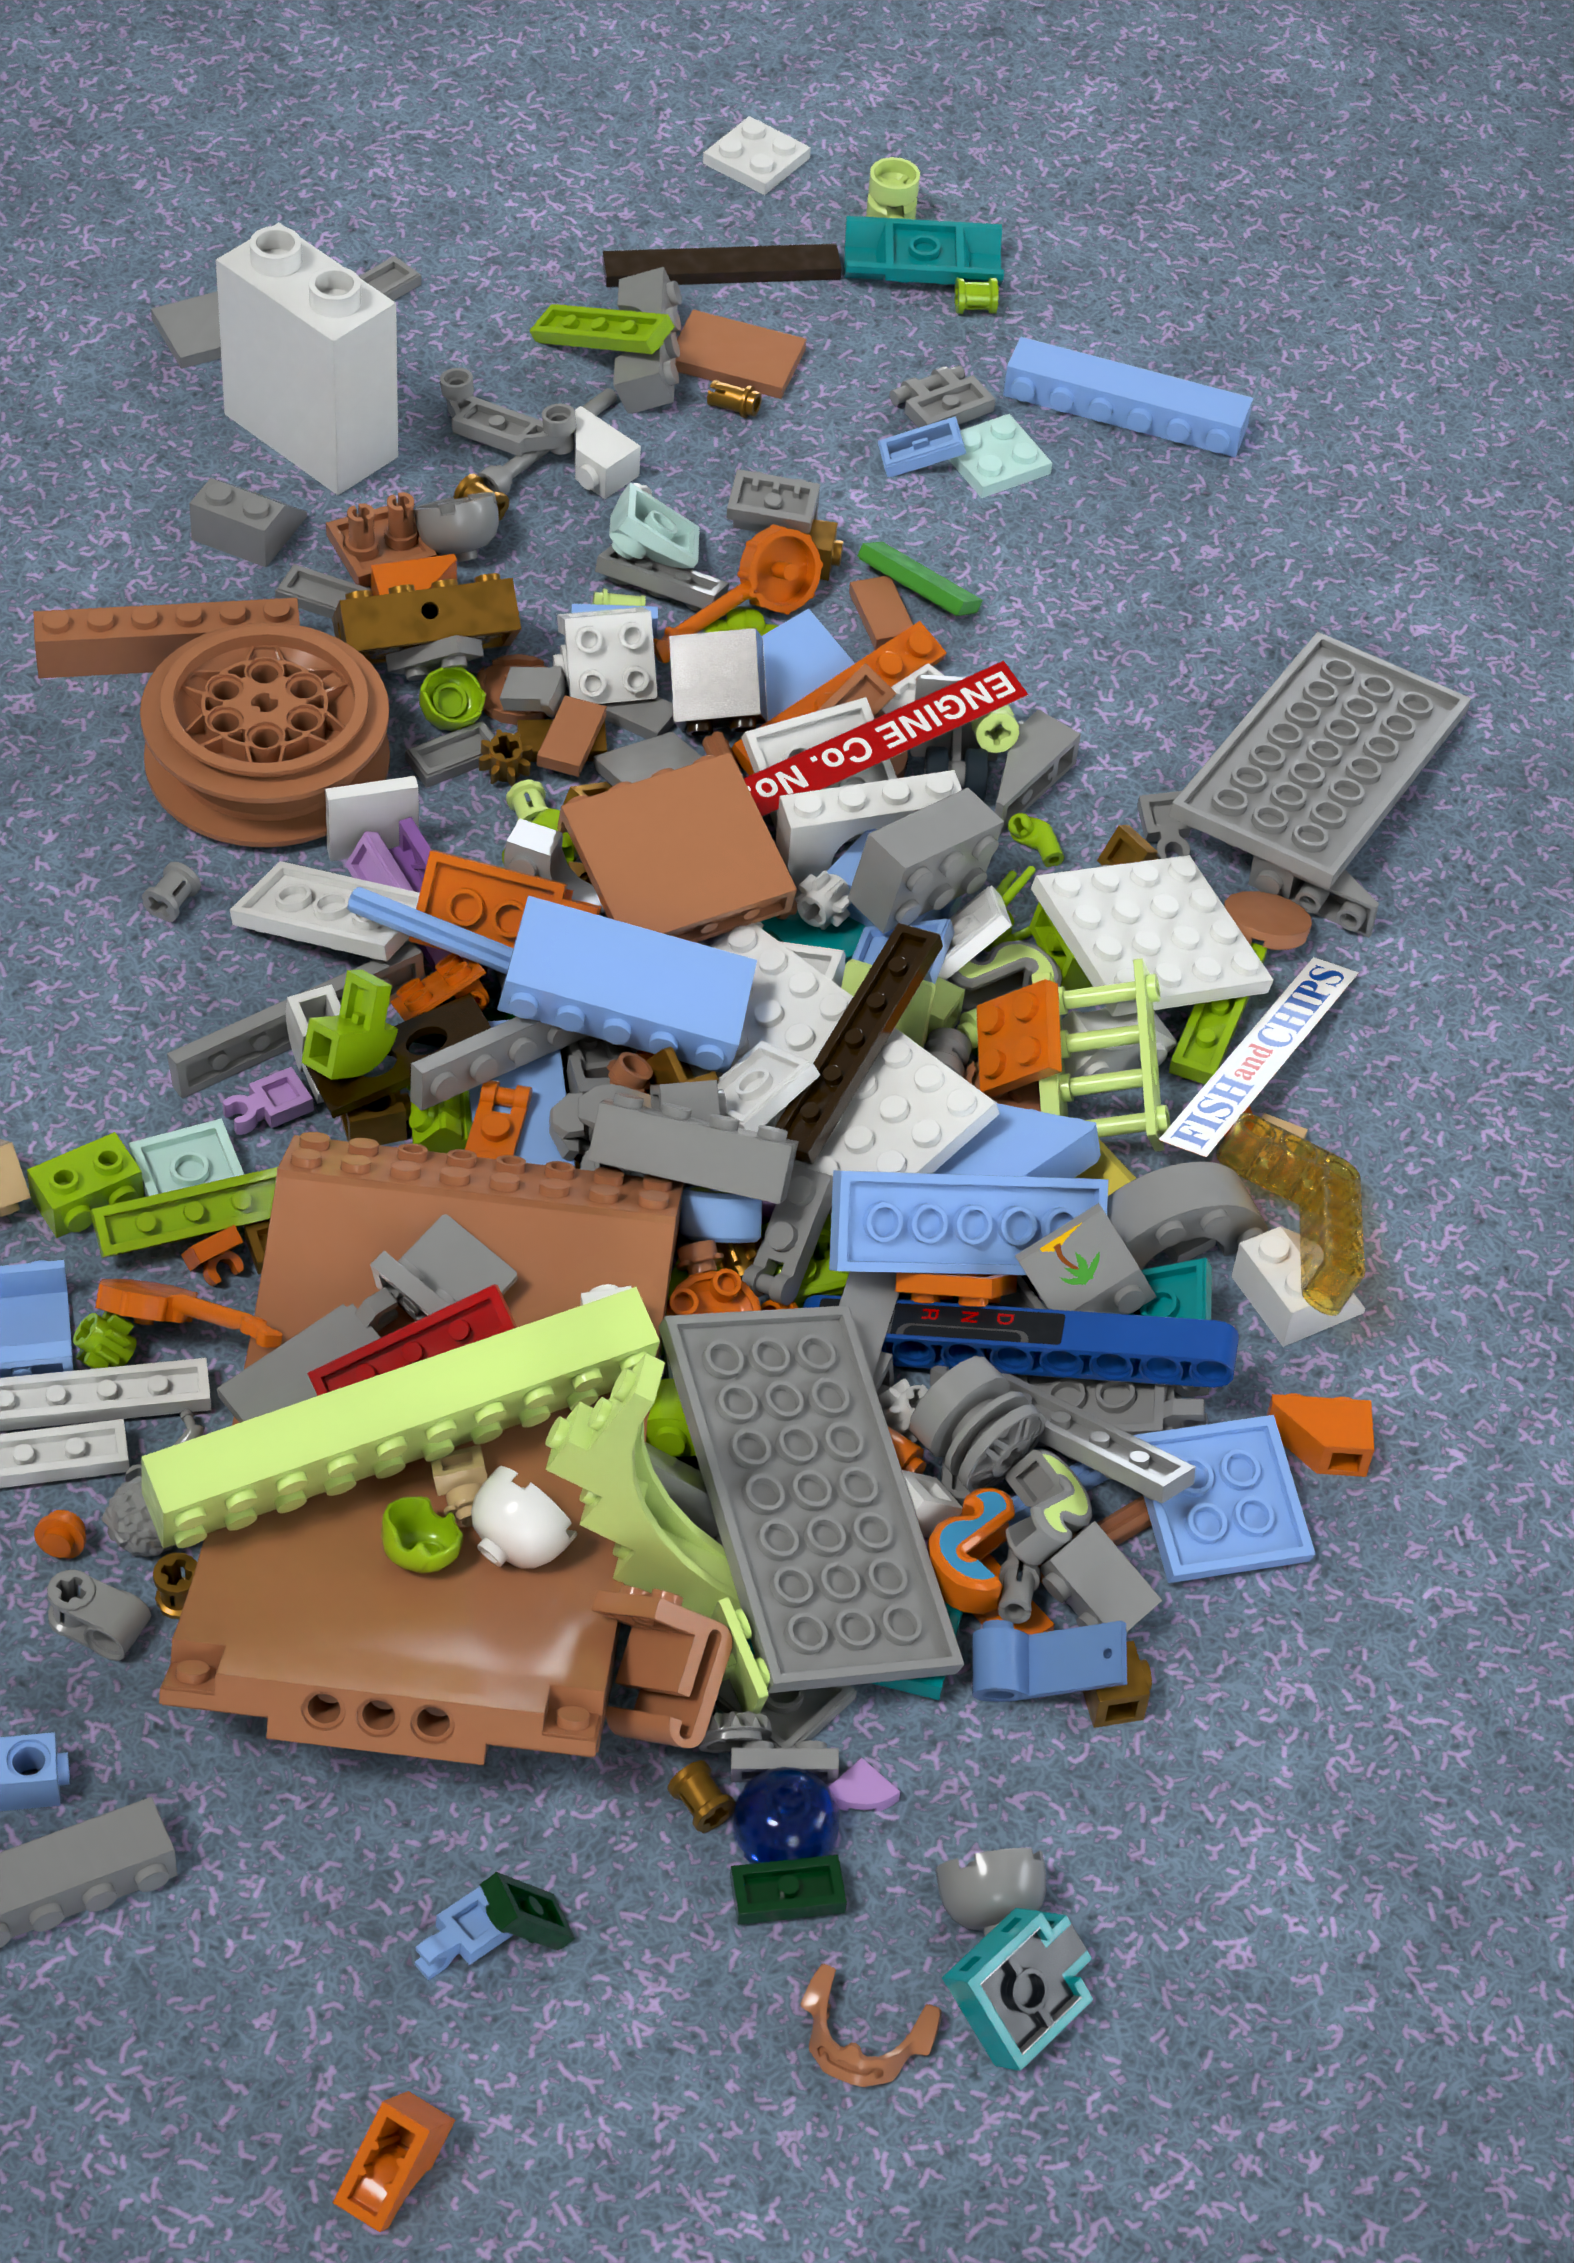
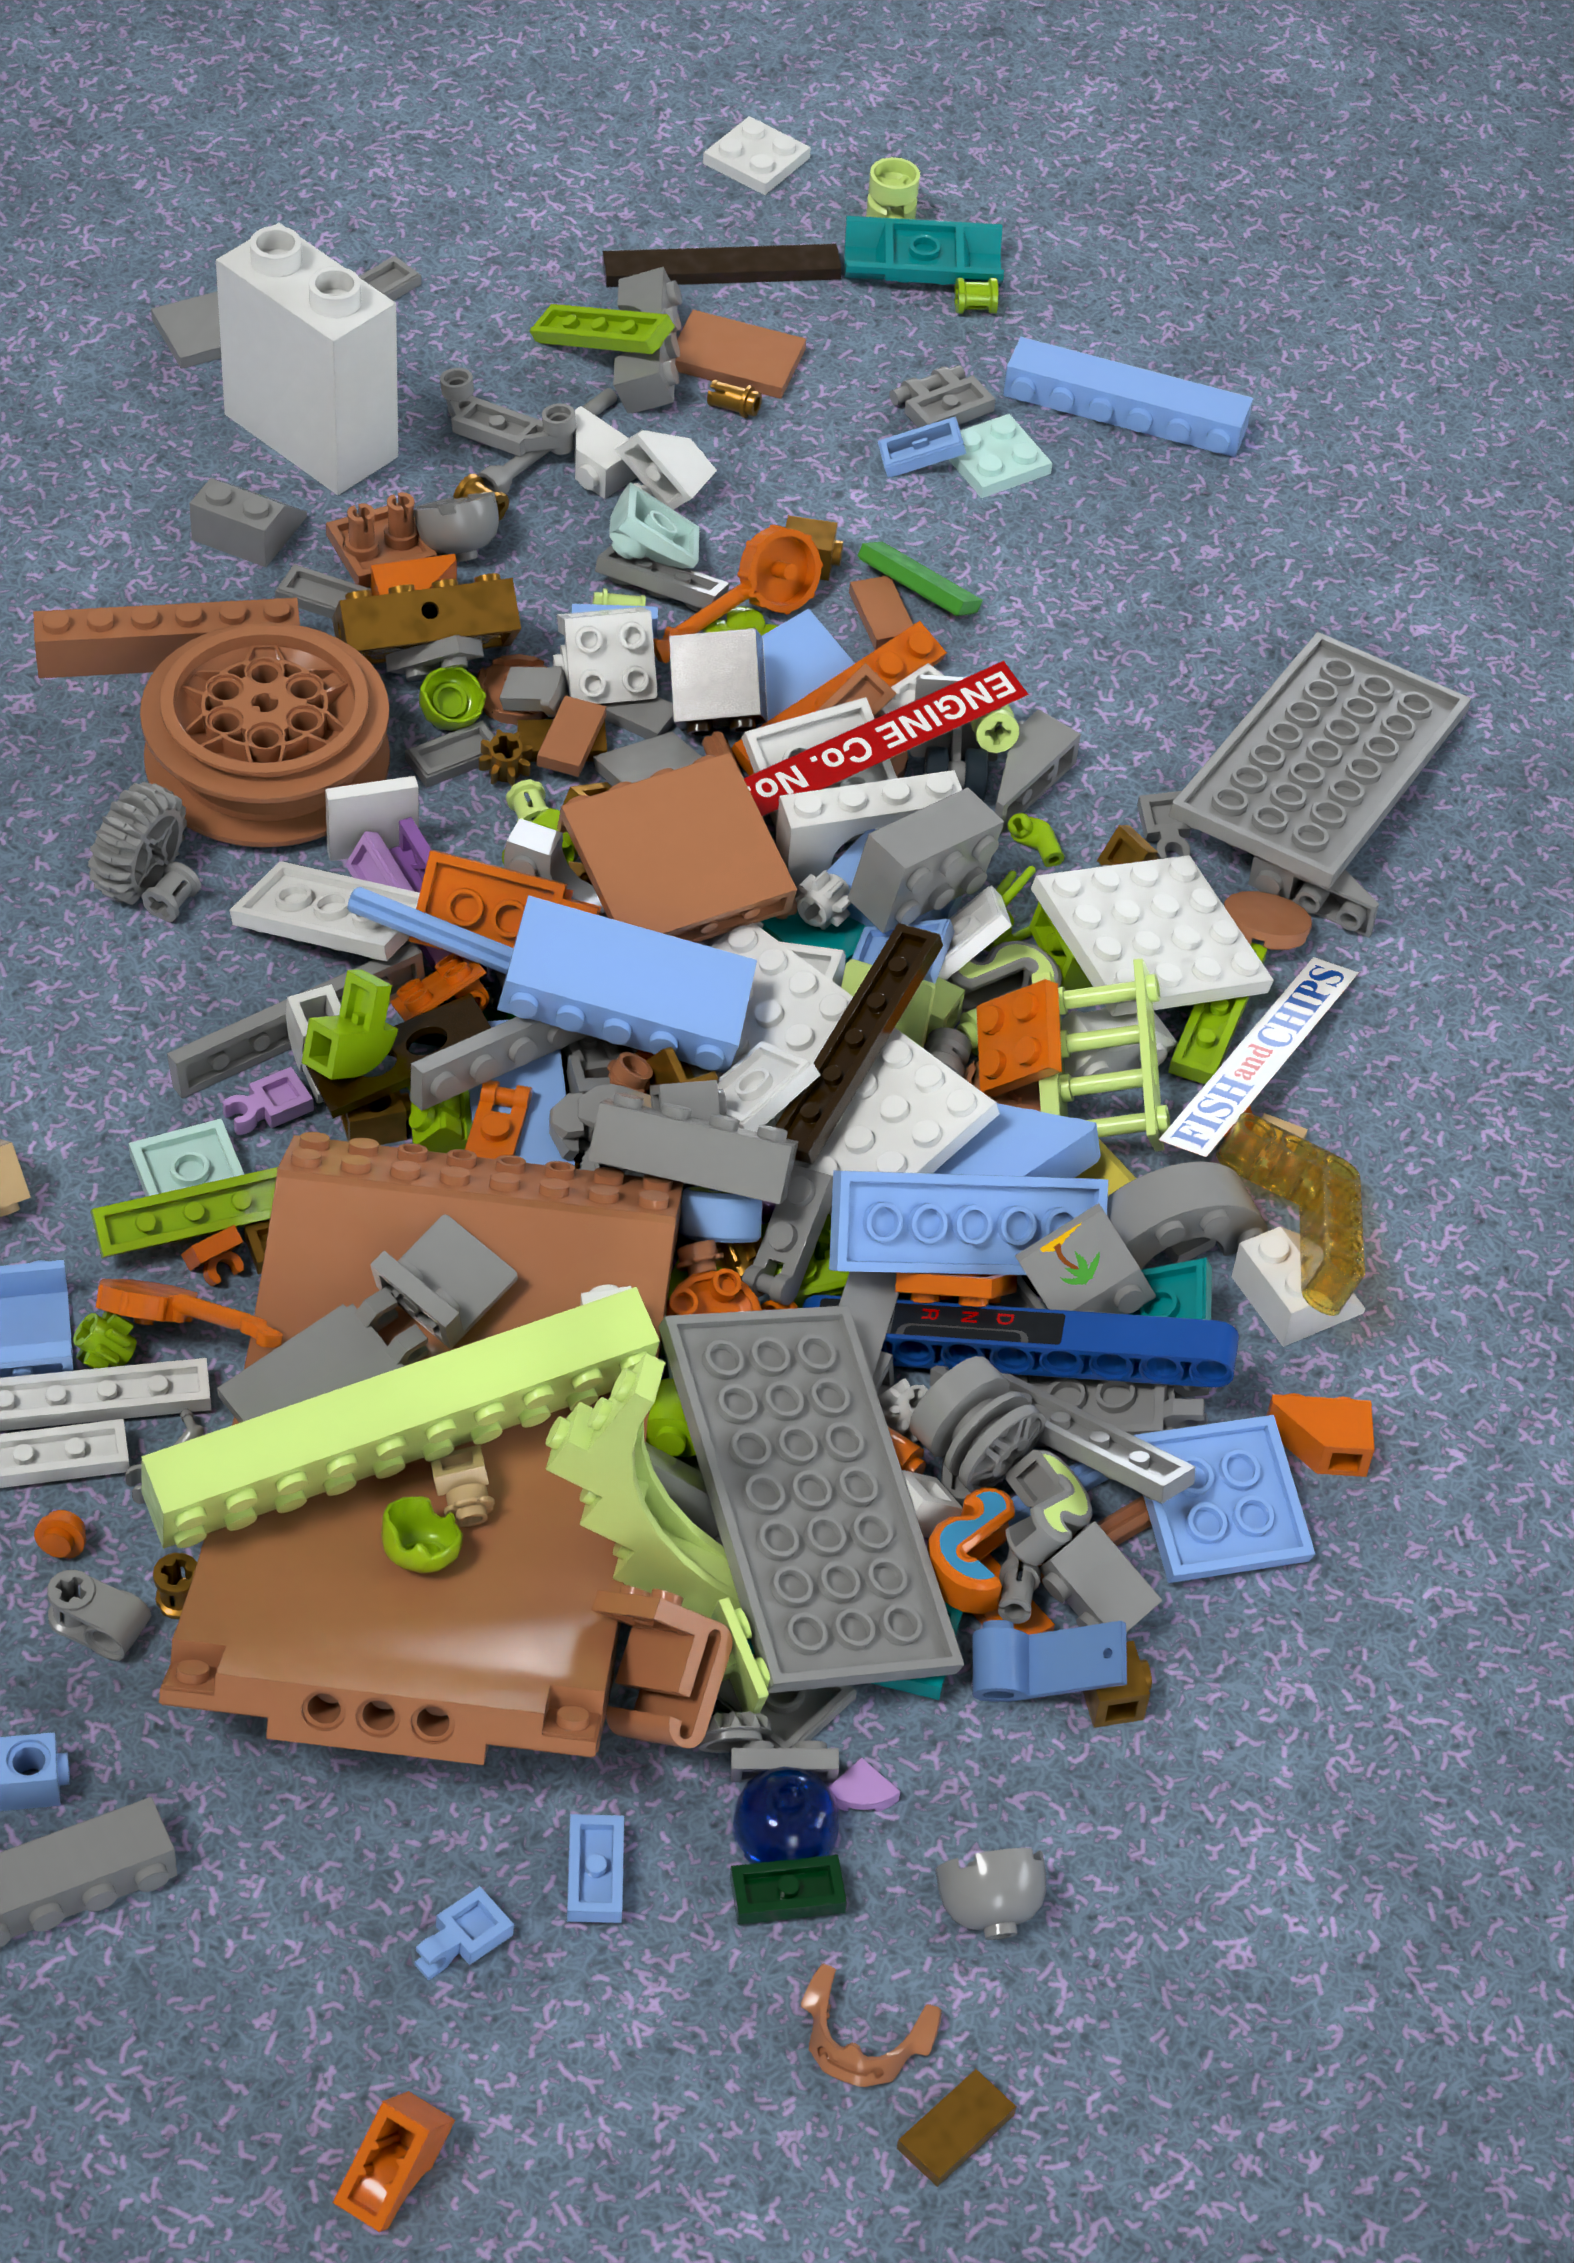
lime brick [27,1132,144,1238] -> none
light grey piece [102,1476,173,1557] -> none
red plate [307,1284,517,1396] -> none
white cylinder [471,1466,577,1569] -> none
dark green plate [480,1872,575,1951] -> none
pearl gold bush [667,1760,737,1833] -> none
light grey bracket [726,469,820,534] -> none
piece [942,1908,1094,2071] -> none
none -> light grey gear [88,781,187,905]
none -> light blue plate [567,1814,624,1923]
none -> white slope [614,430,717,510]
none -> pearl gold tile [896,2069,1016,2187]

